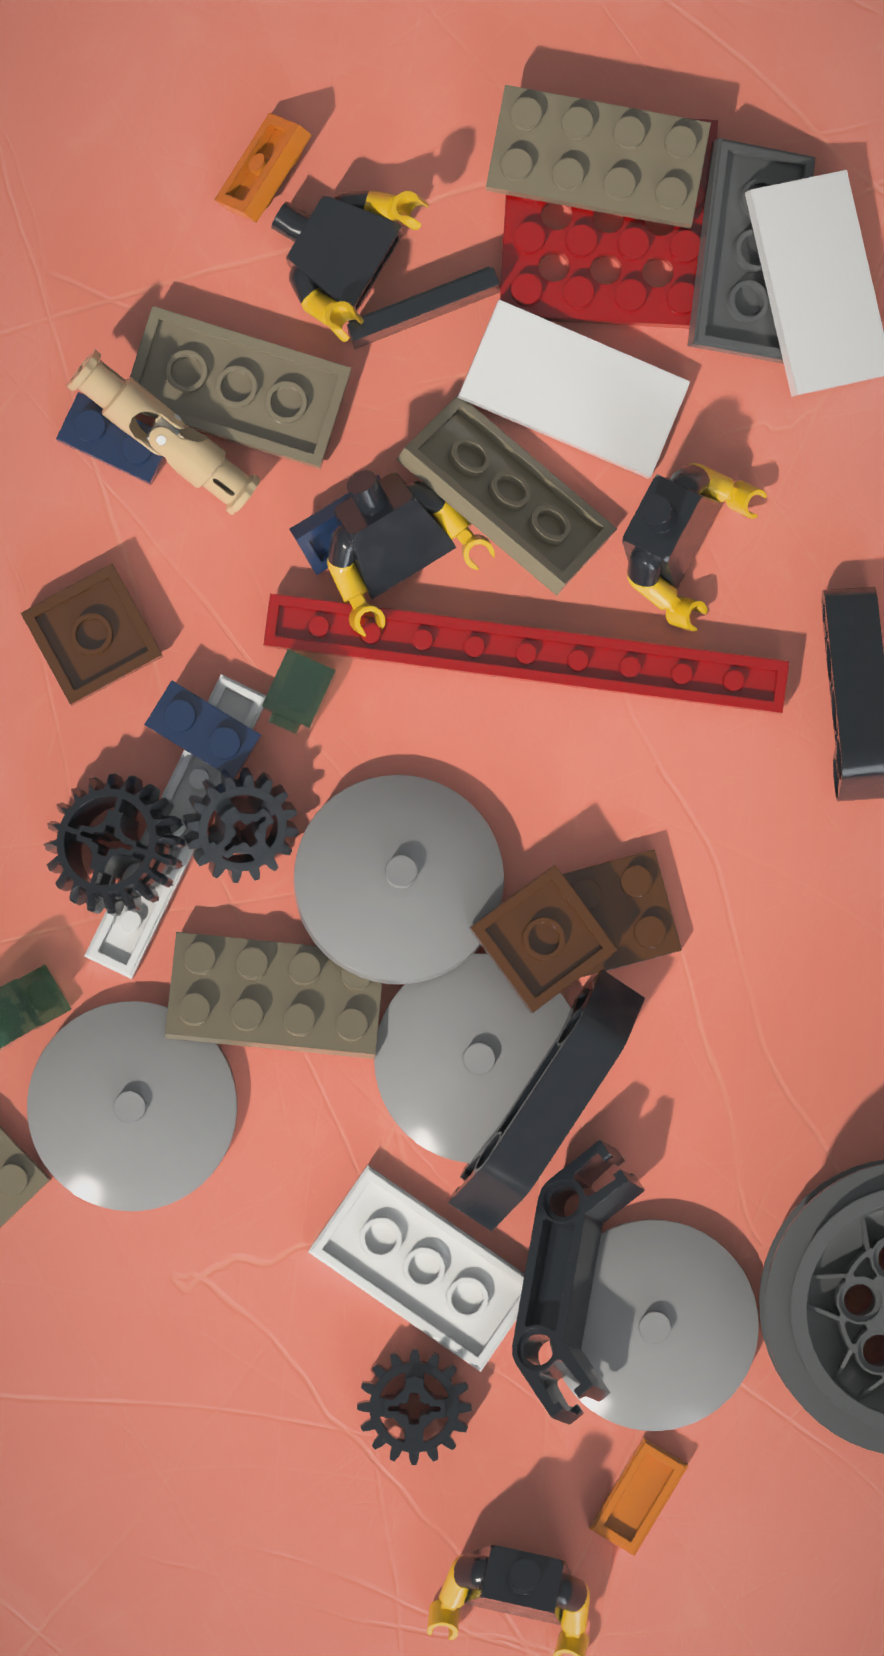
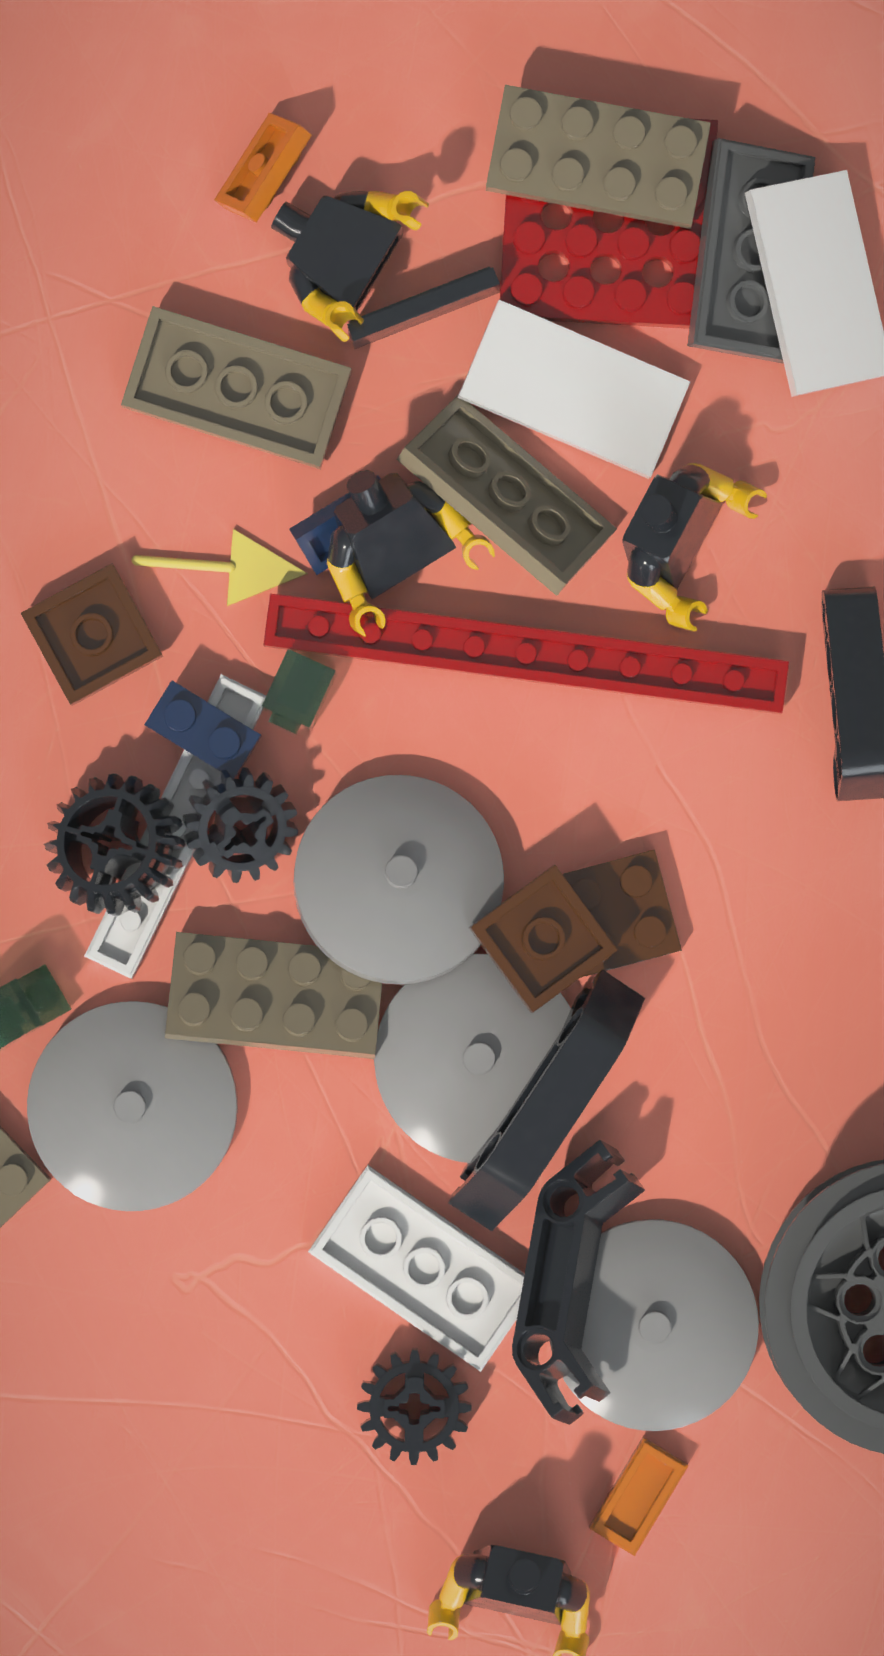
dark blue plate [56,392,165,485] -> none
tan piece [66,349,261,515] -> none
none -> light yellow piece [131,529,308,606]

